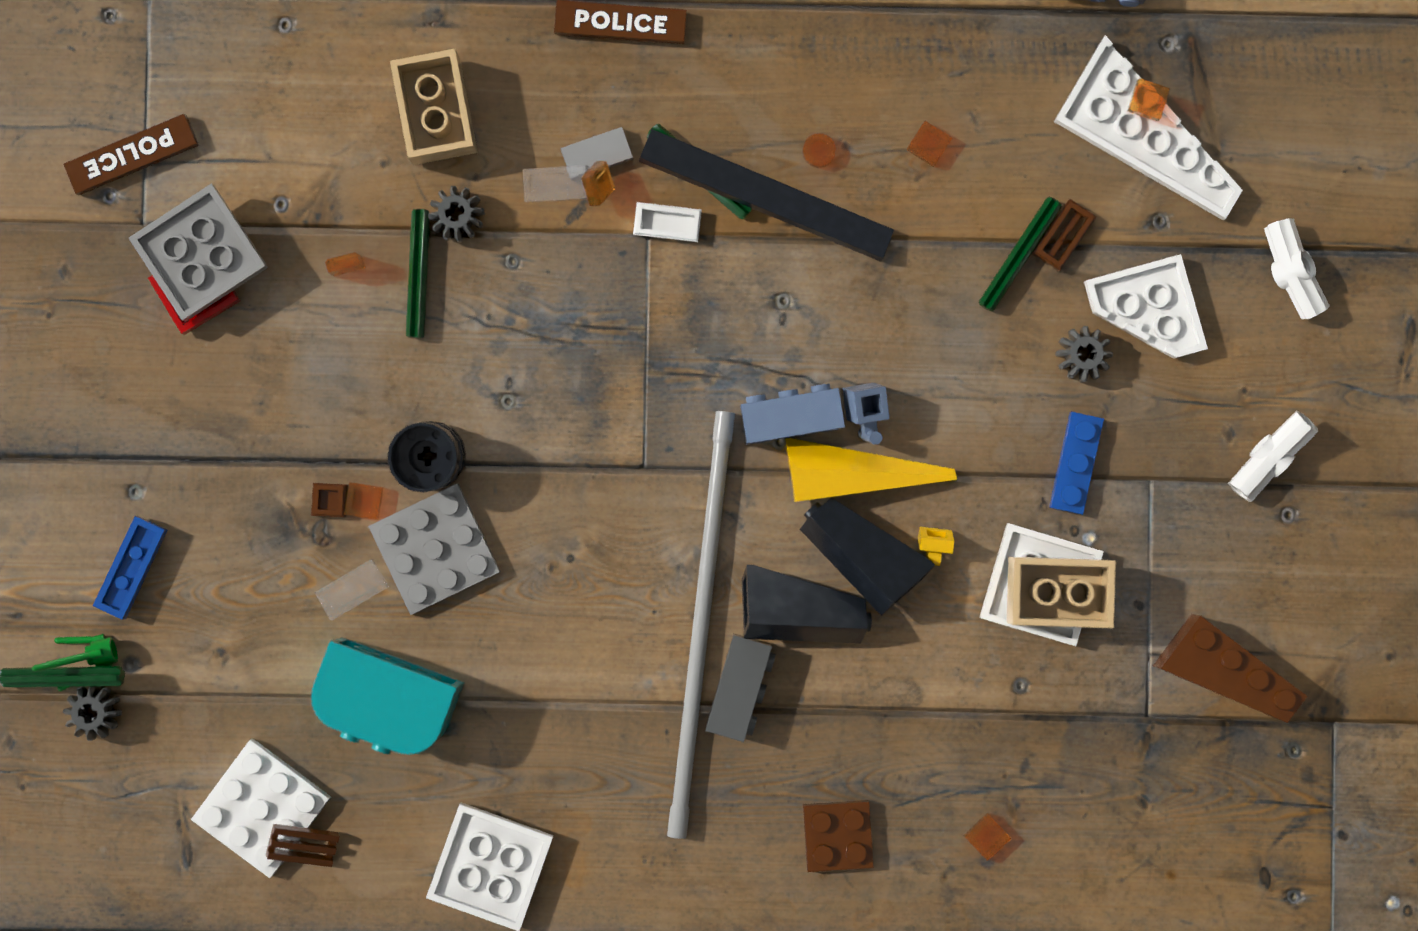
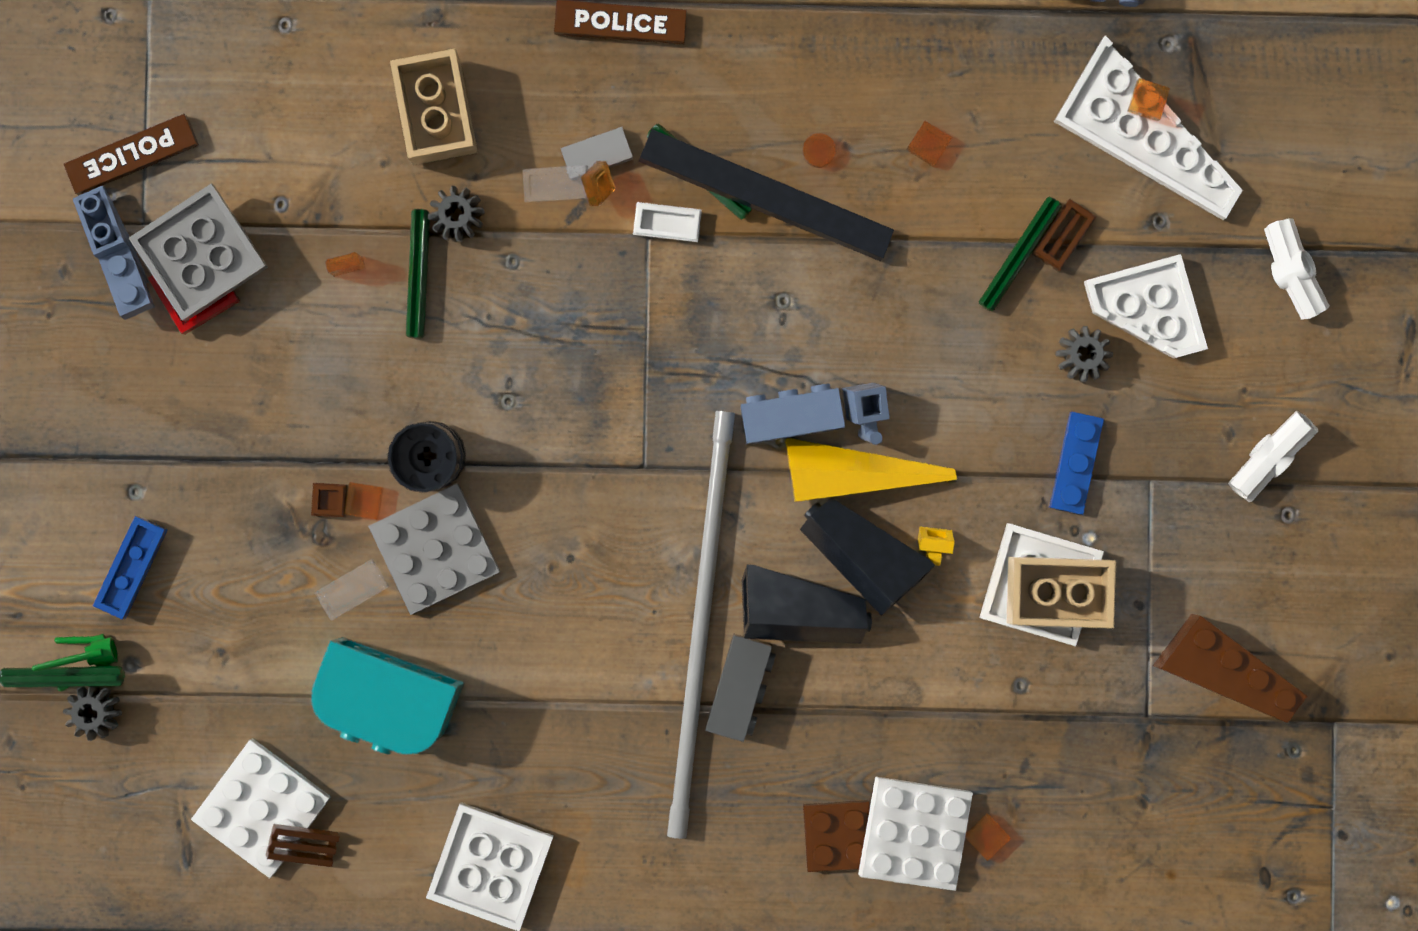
none -> sand blue slope [73,185,155,320]
none -> white plate [858,776,973,891]

